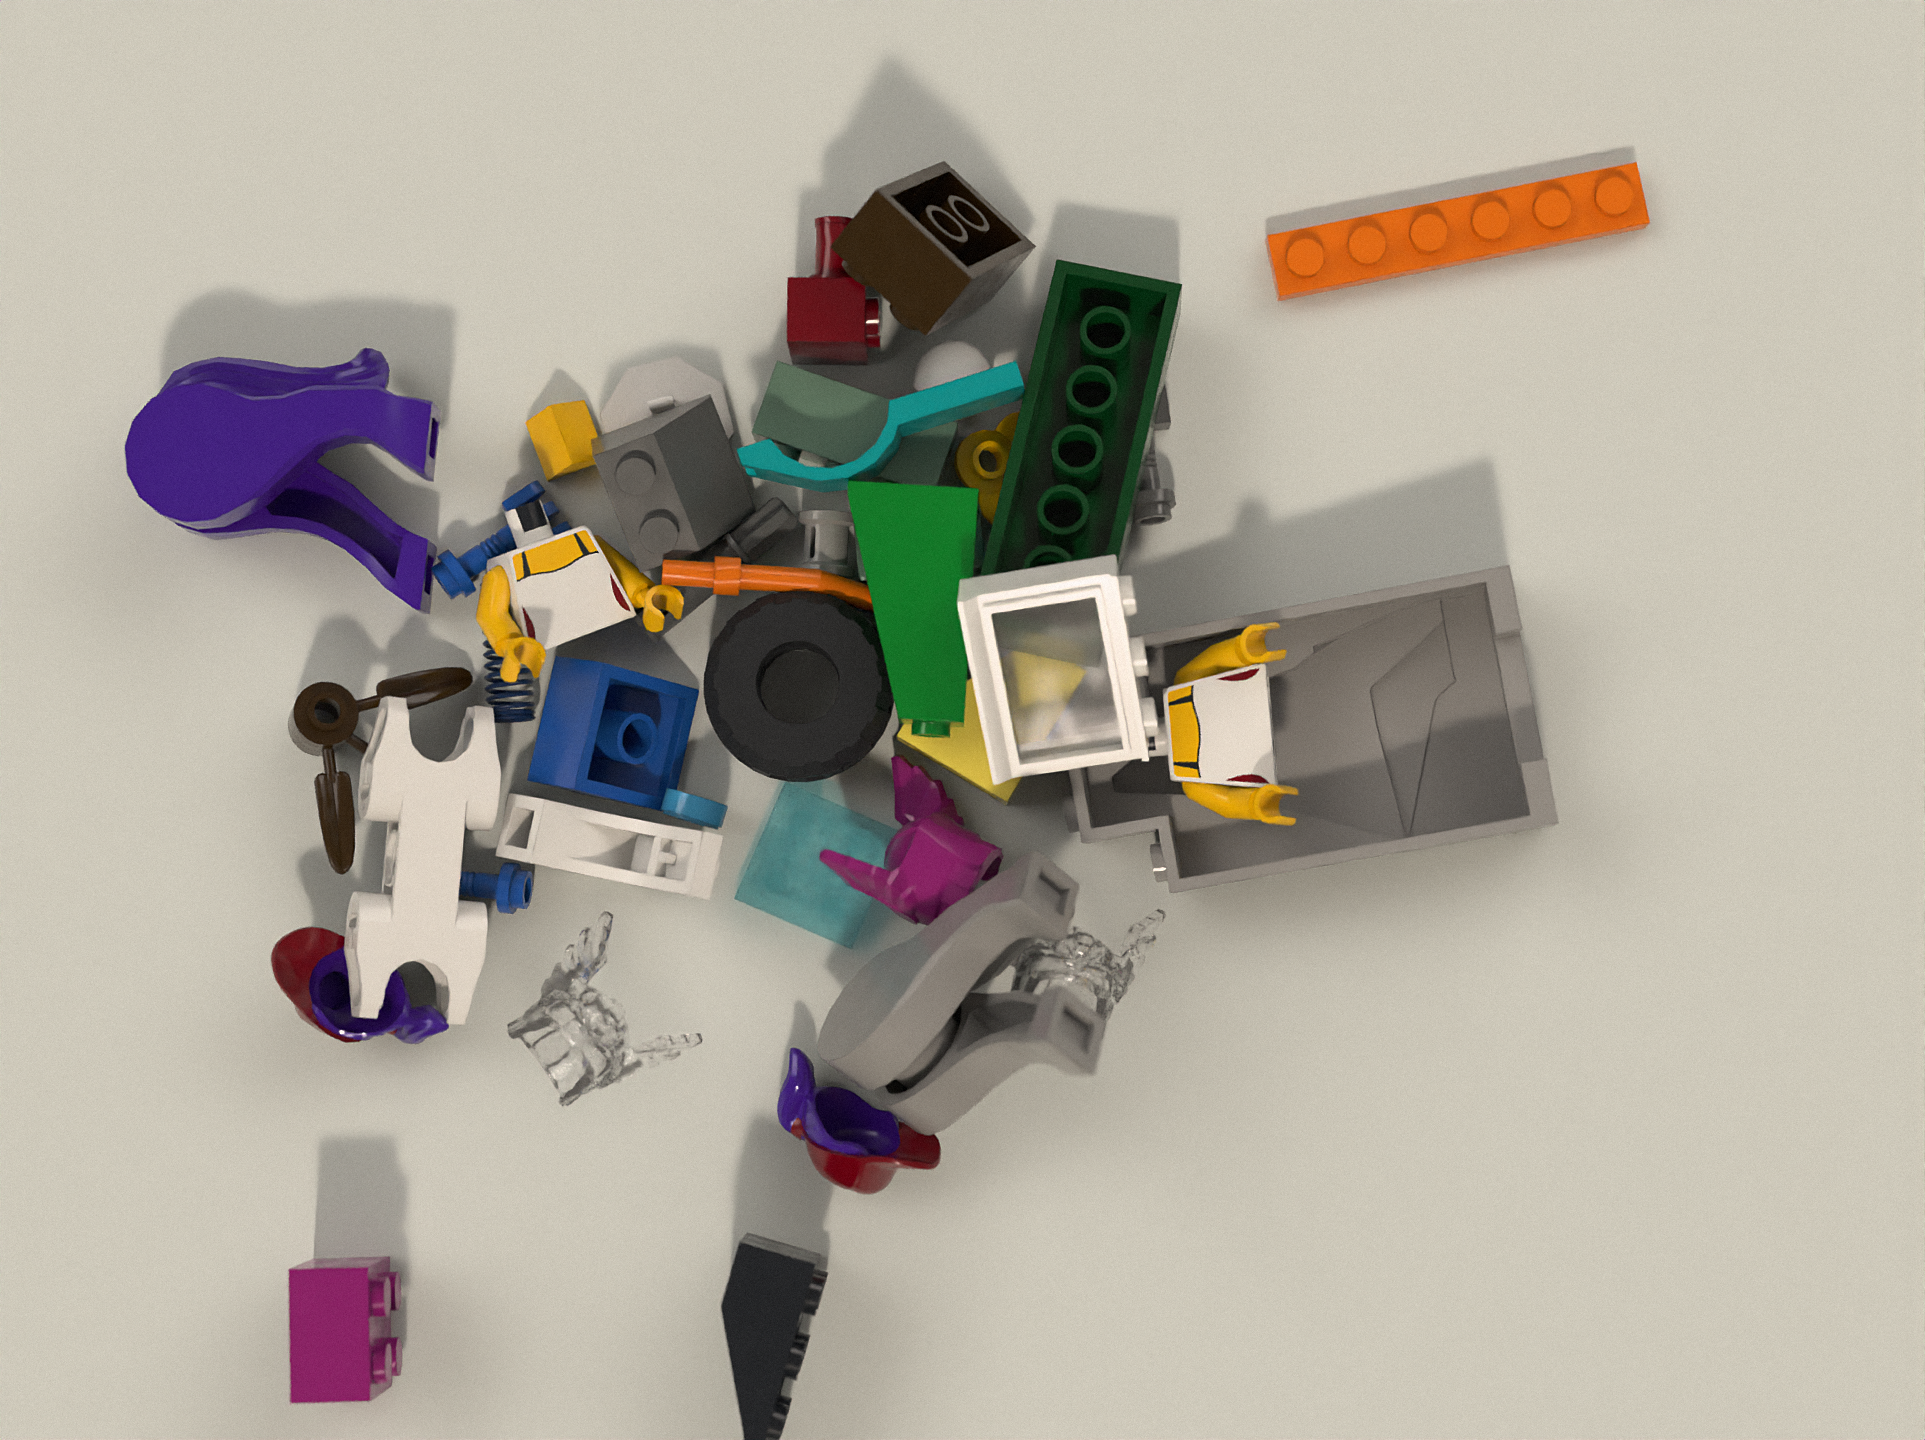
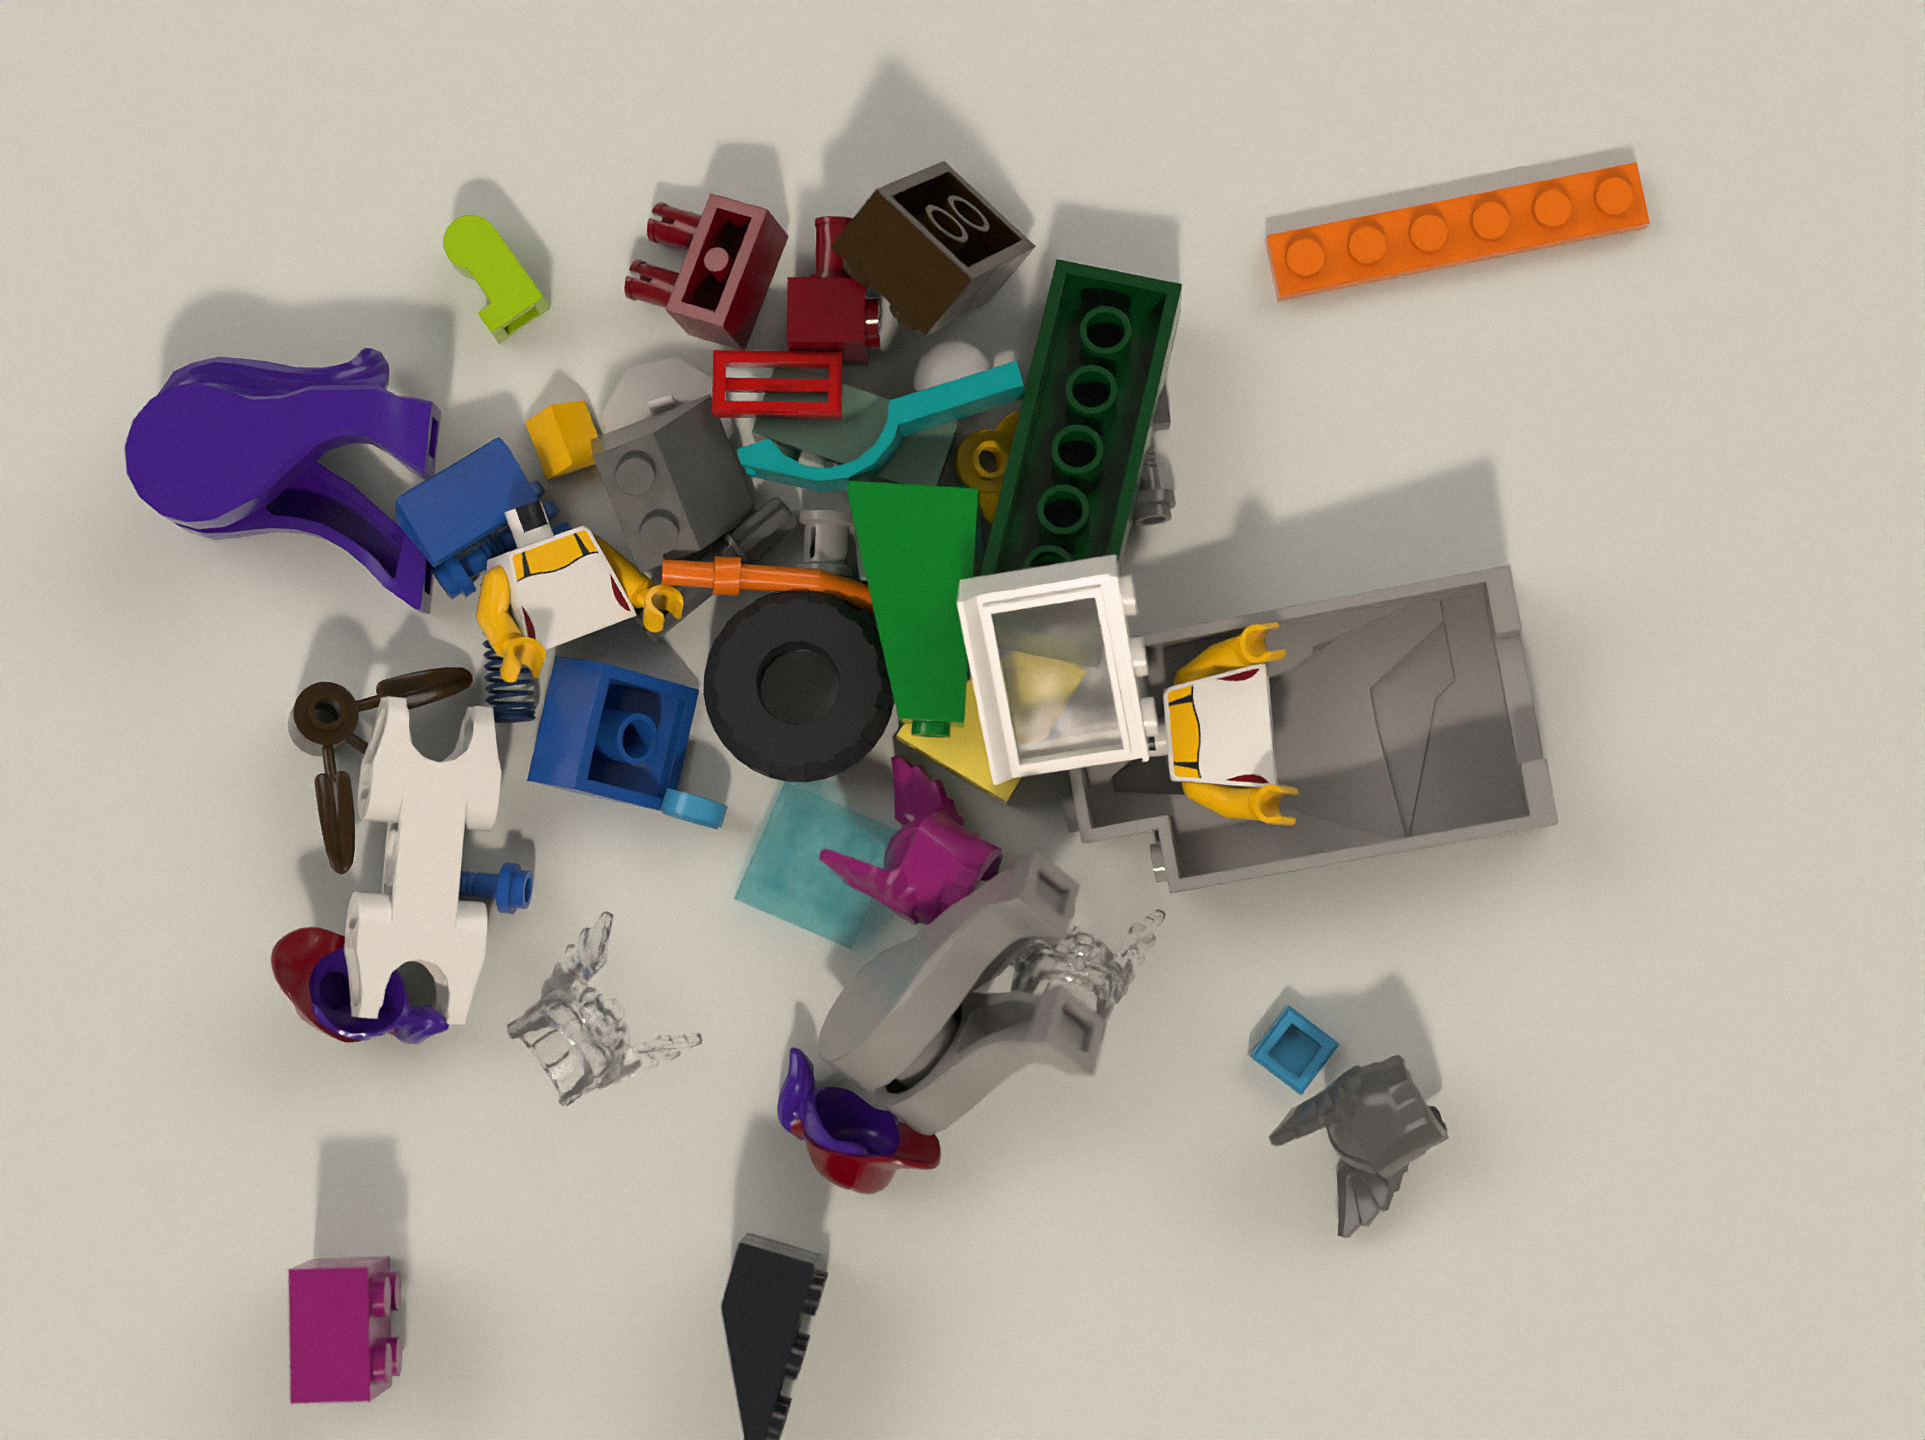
white arch [495,793,723,900] -> none
none -> blue slope [395,437,539,568]
none -> lime leg [443,215,550,344]
none -> dark red brick [624,193,789,351]
none -> red tile [712,350,843,419]
none -> dark azure tile [1249,1005,1340,1095]
none -> dark grey helmet [1269,1054,1449,1238]

